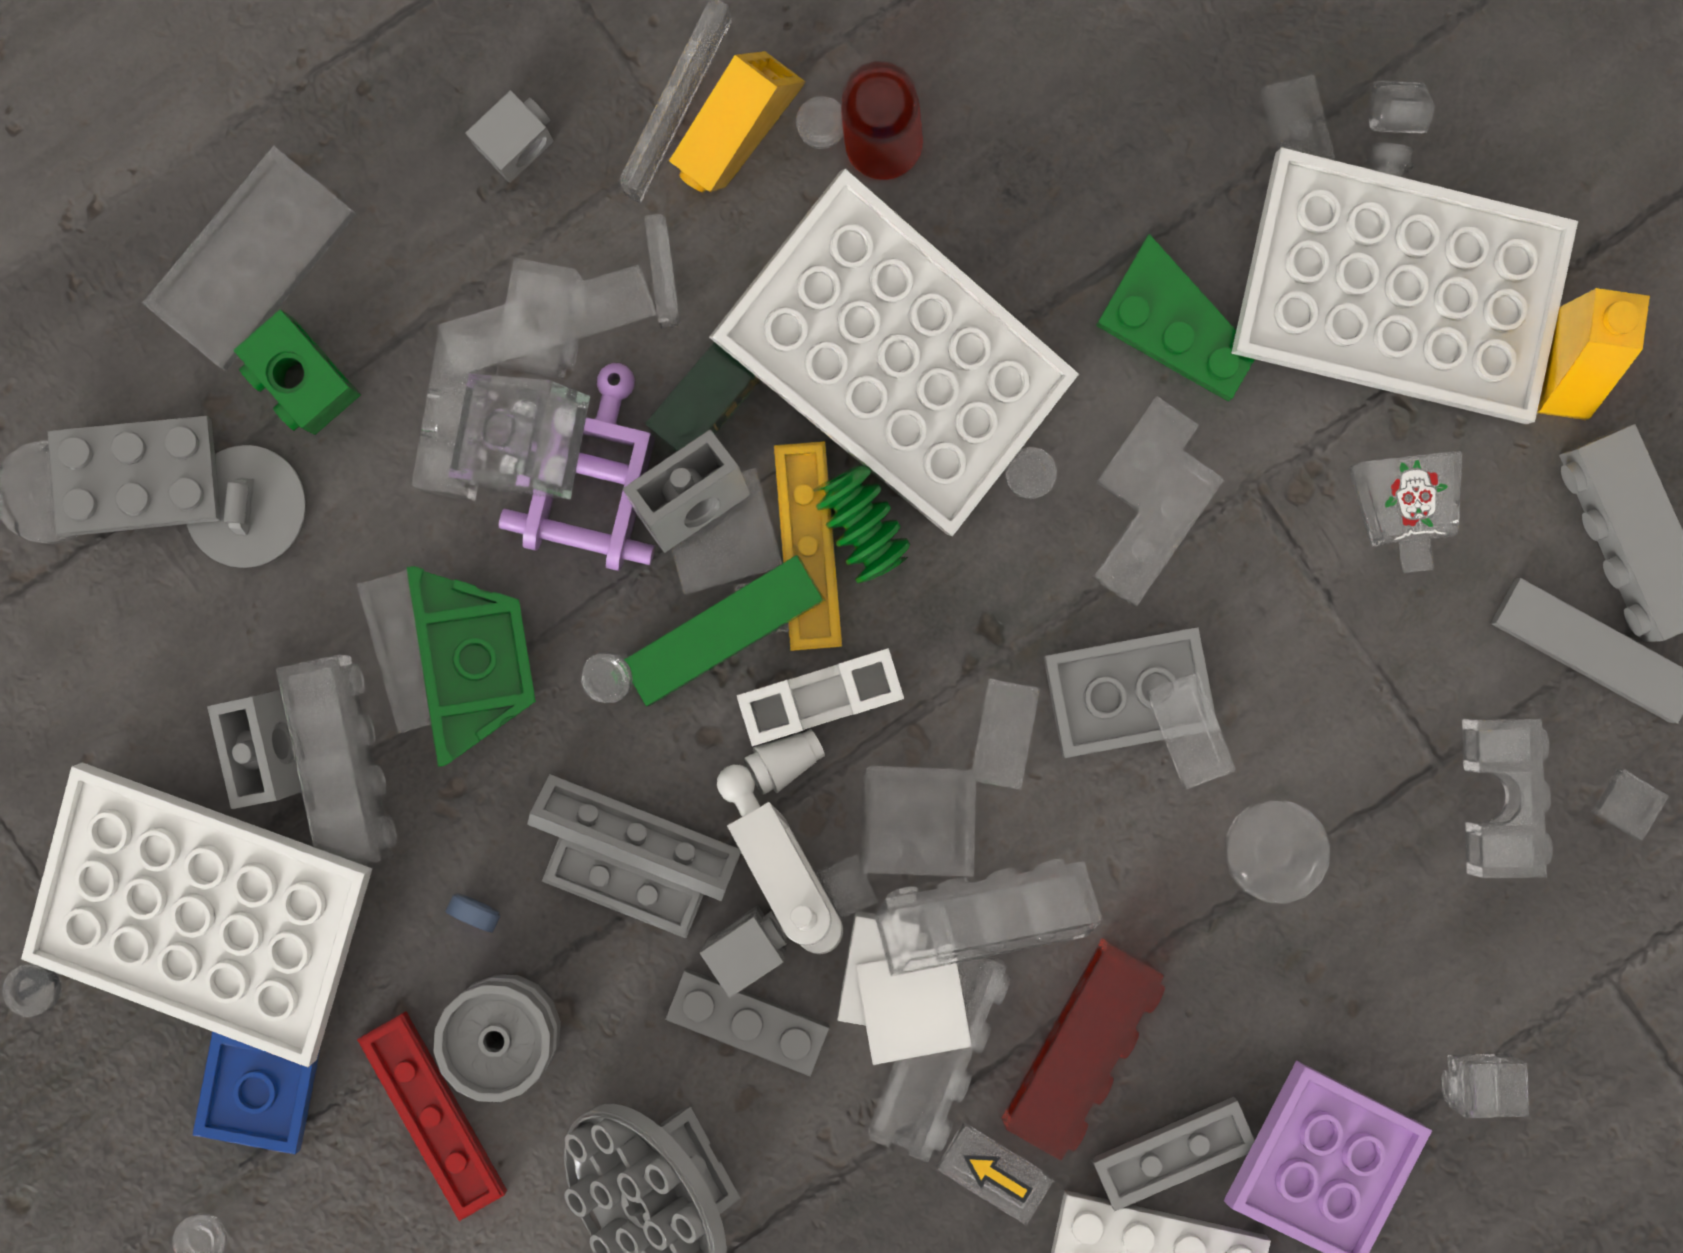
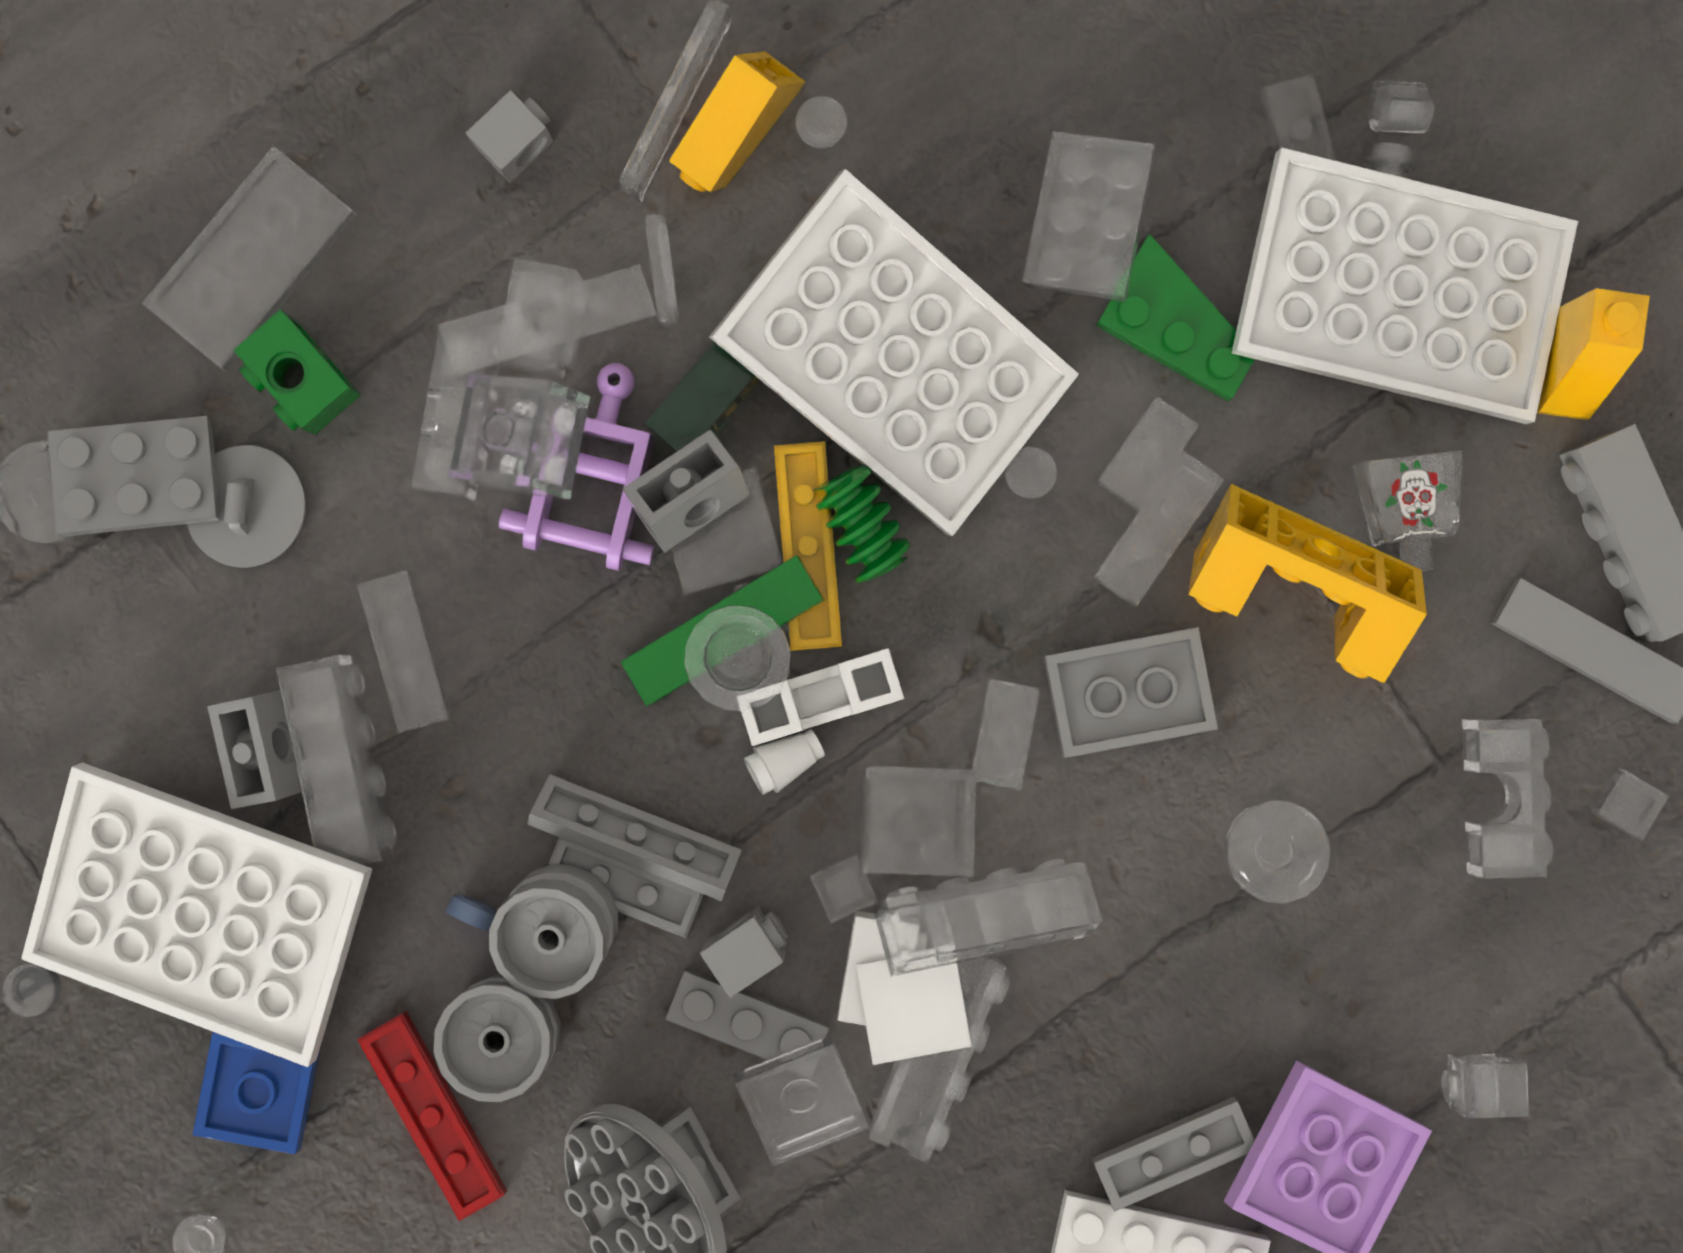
green wing [406,566,536,767] -> none
clear plate [581,651,633,703] -> none
white piece [717,764,843,954] -> none
clear red cap [841,61,923,180] -> none
clear tile [937,1122,1053,1226] -> none
clear red brick [1002,938,1165,1160] -> none
clear tile [1146,672,1236,789] -> none
none -> light grey wheel [489,864,618,999]
none -> clear piece [684,605,791,711]
none -> clear tile [734,1035,869,1167]
none -> clear plate [1022,131,1156,301]
none -> yellow plate [1188,484,1427,683]

